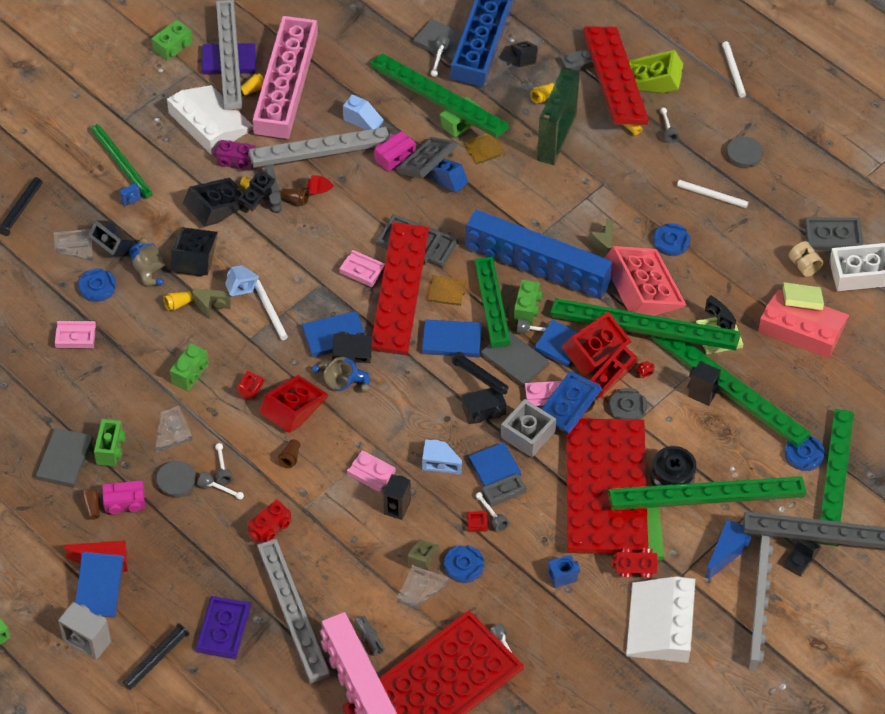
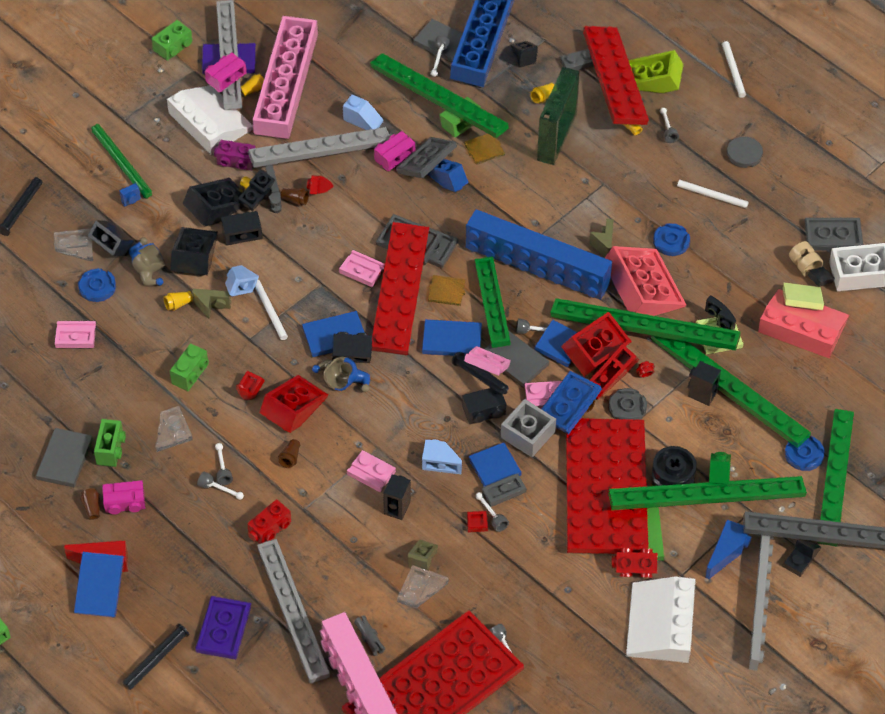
light grey brick [58,602,111,660] -> none
dark grey tile [156,461,196,498] -> none
blue tile [444,545,484,583] -> none
bright green brick [514,280,543,326] -> none
blue brick [547,554,580,588] -> none
none -> dark pink brick [205,52,246,93]
none -> black brick [221,211,263,246]
none -> bright pink plate [464,346,511,376]
none -> green slope [709,452,731,484]
none -> black tile [807,267,835,287]

